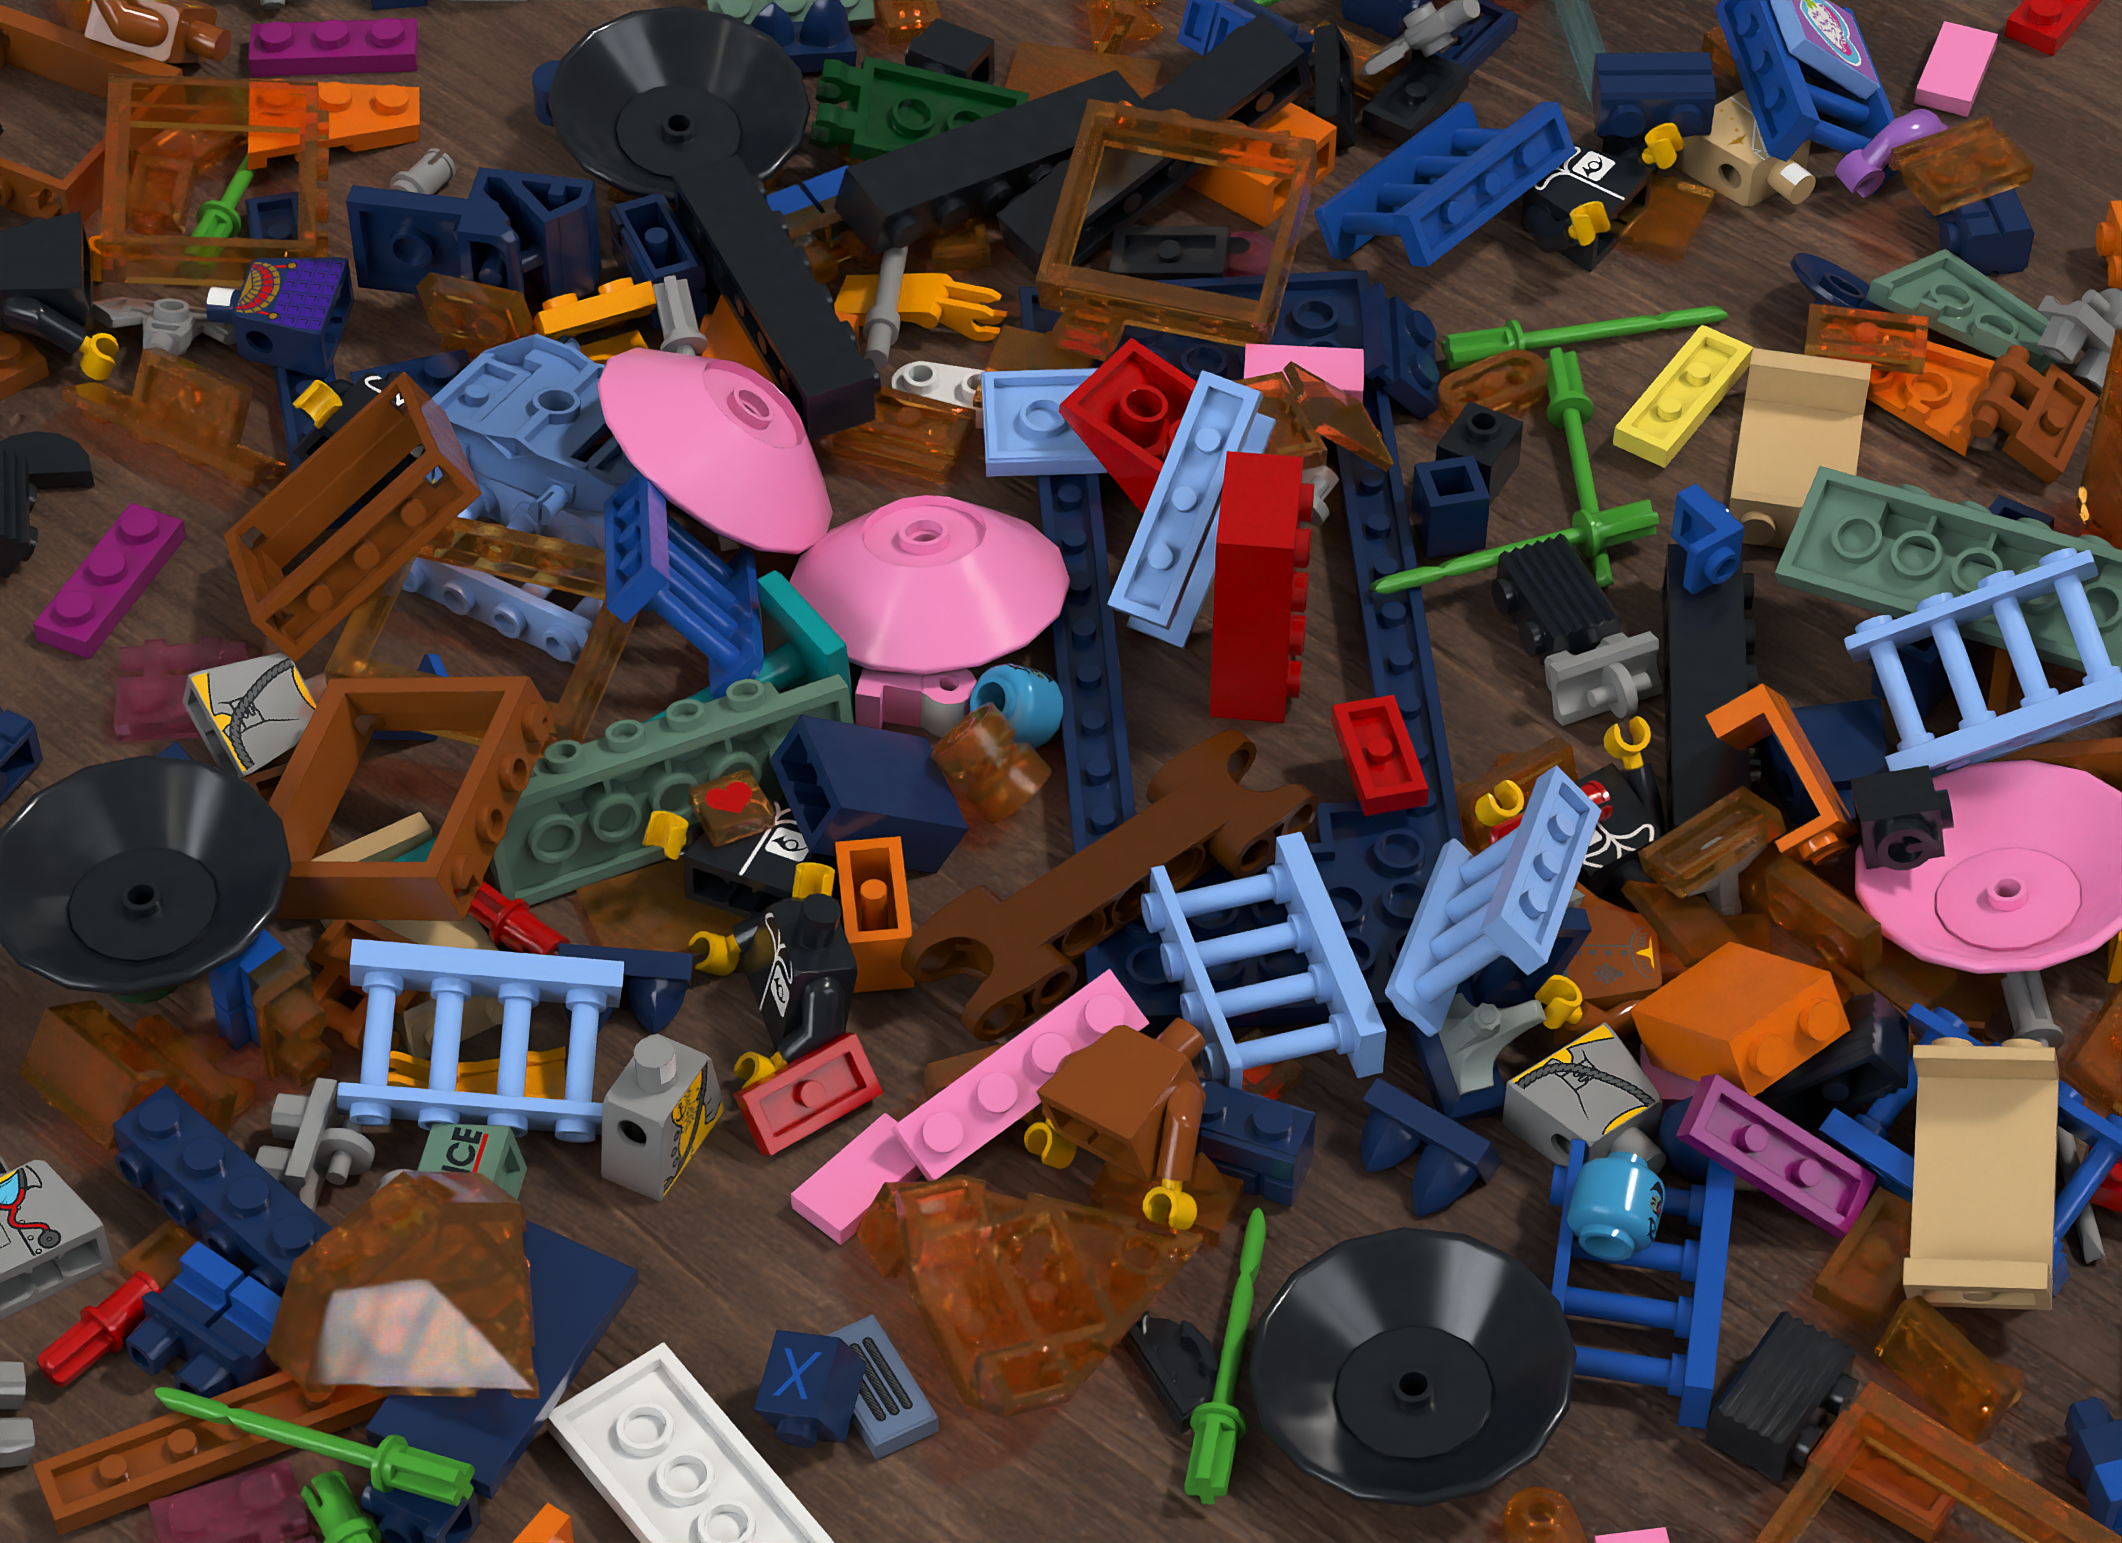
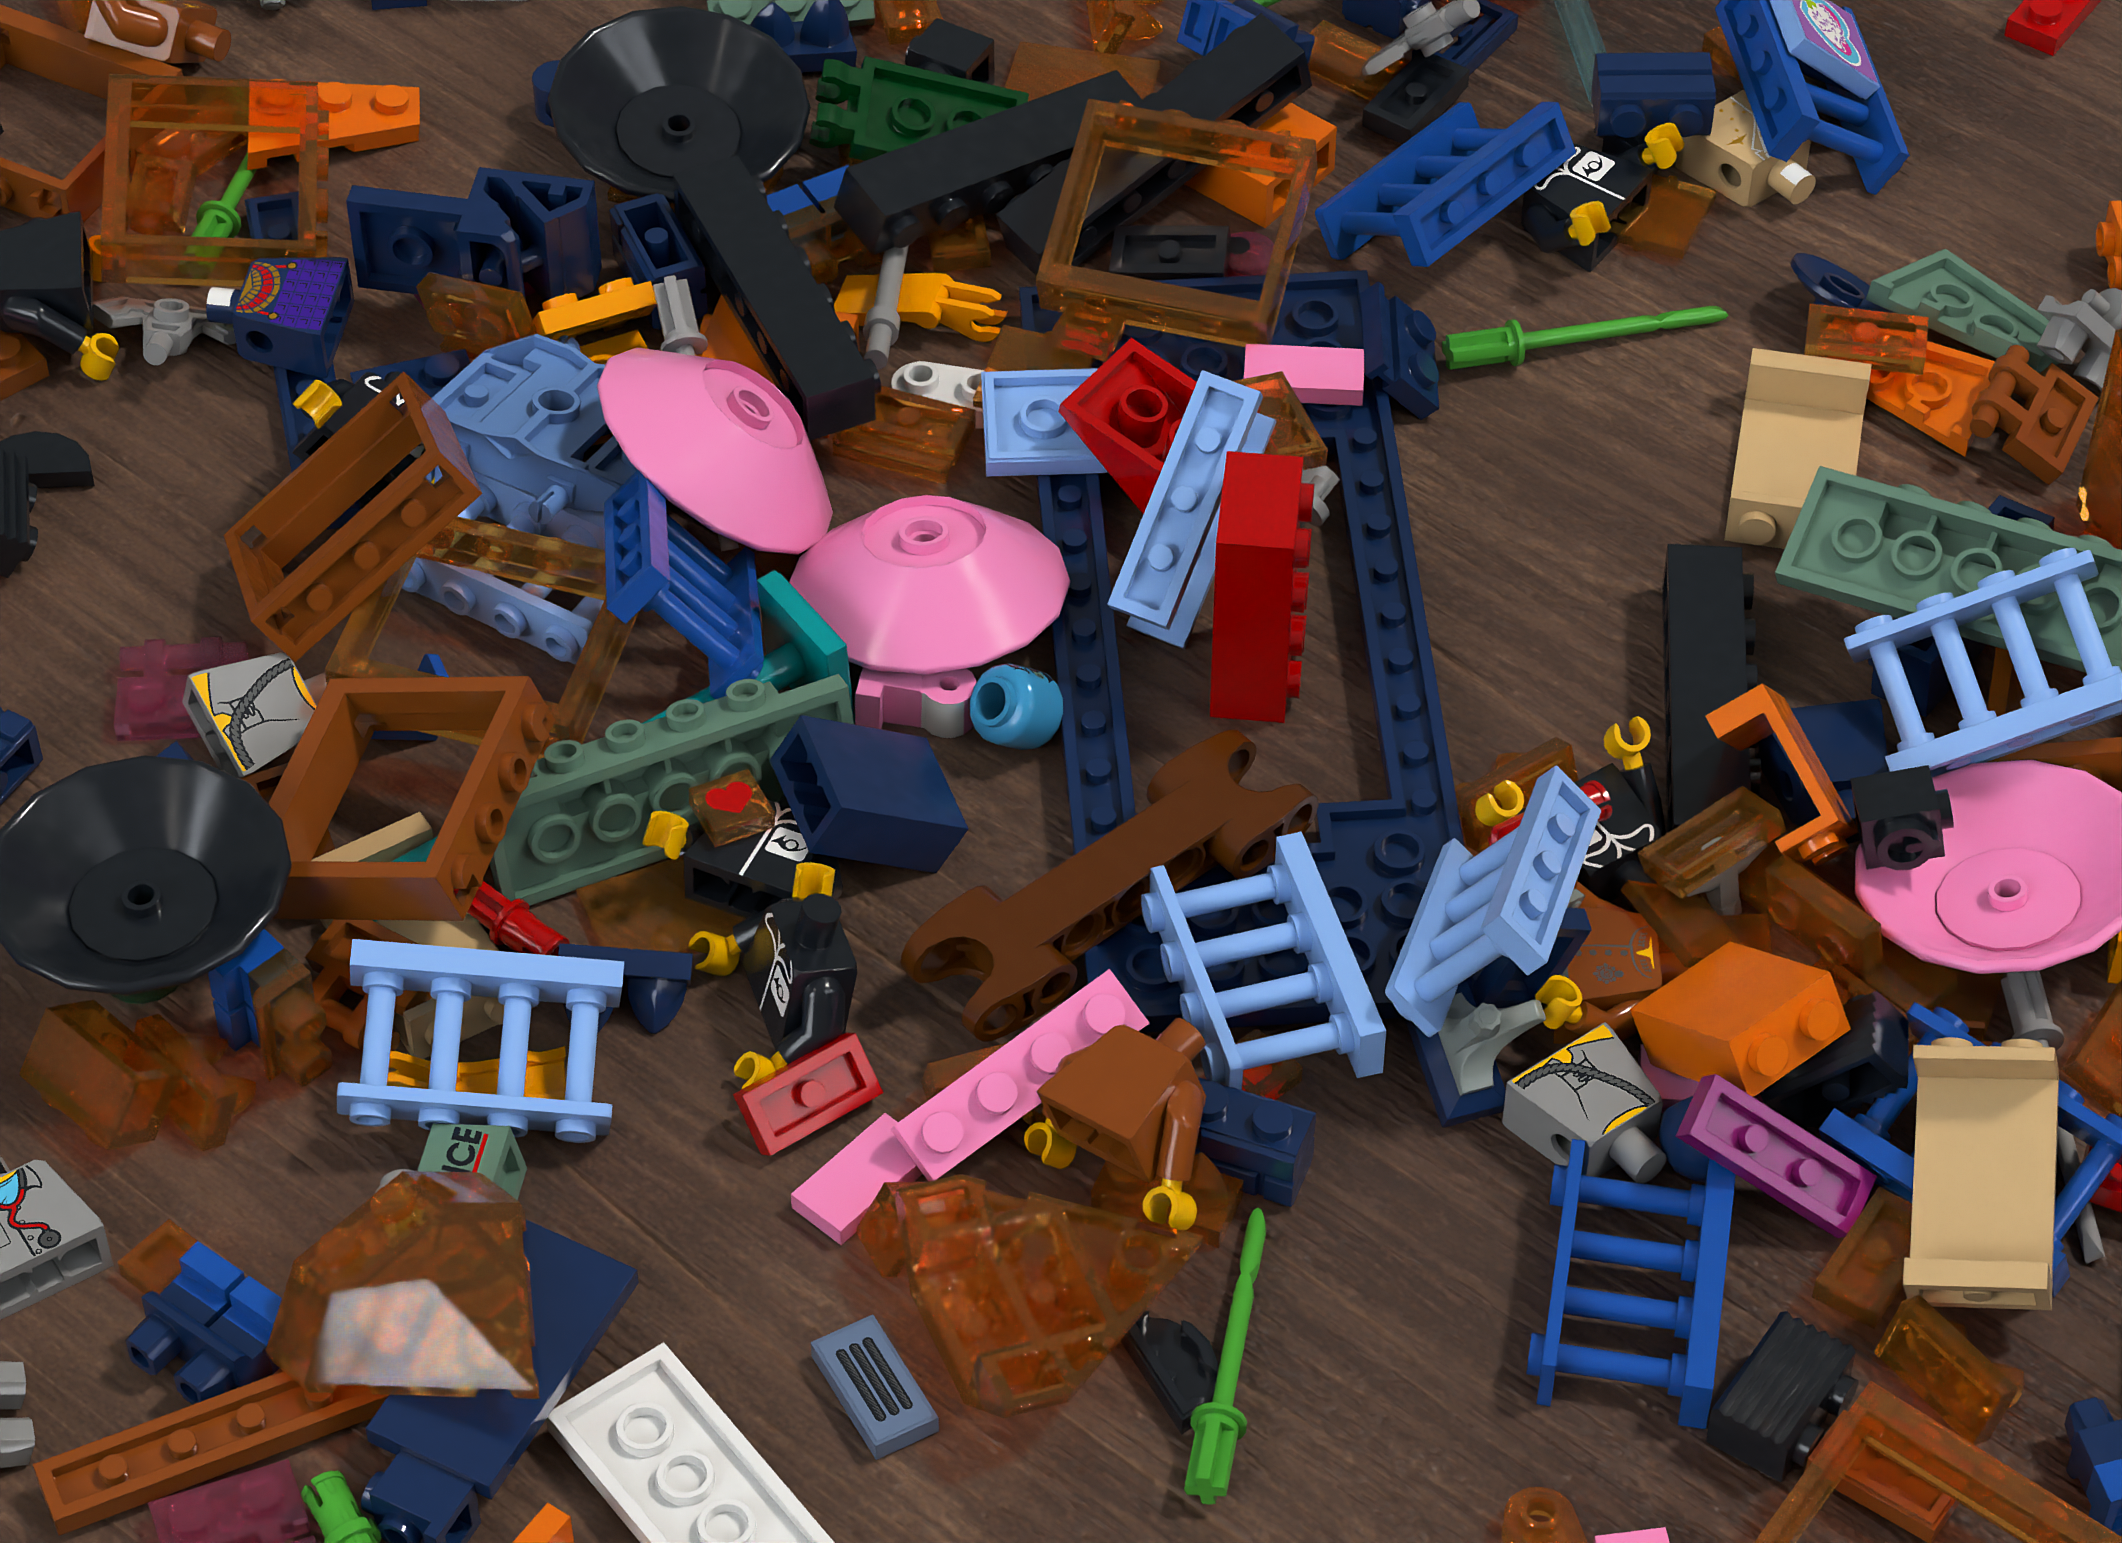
magenta plate [33,503,186,659] -> none
red axle [36,1270,163,1388] -> none
clear orange bracket [61,347,286,487] -> none
dark blue brick [112,1085,354,1329] -> none
bright green piece [155,1387,475,1507] -> none
magenta plate [248,18,419,77] -> none
light grey hips [255,1077,375,1213] -> none
light grey pin [389,148,456,195] -> none
light grey torso [601,1034,725,1202] -> none
dark blue brick [754,1330,867,1448] -> none
orange brick [835,836,915,993] -> none
clear orange wheel [930,702,1051,824] -> none
black dish [1248,1227,1577,1508] -> none
clear orange piece [1283,361,1394,472] -> none
black plate [1308,23,1355,150] -> none
red plate [1331,695,1429,816] -> none
dark blue tile [1360,1077,1502,1217] -> none
bright green piece [1368,499,1659,594] -> none
dark blue brick [1411,455,1490,558] -> none
black brick [1435,401,1523,505] -> none
clear orange plate [1438,349,1548,425] -> none
black brick [1491,533,1621,665] -> none
bright green piece [1542,347,1614,588] -> none
light grey hips [1544,631,1663,726] -> none
dark azure head [1567,1151,1666,1261] -> none
light yellow plate [1613,325,1754,468] -> none
blue bracket [1671,483,1745,594] -> none
medium lavender piece [1834,109,1961,198] -> none
clear orange plate [1889,115,2035,216] -> none
bright pink tile [1914,21,1998,117] -> none
dark blue brick [1922,153,2035,276] -> none

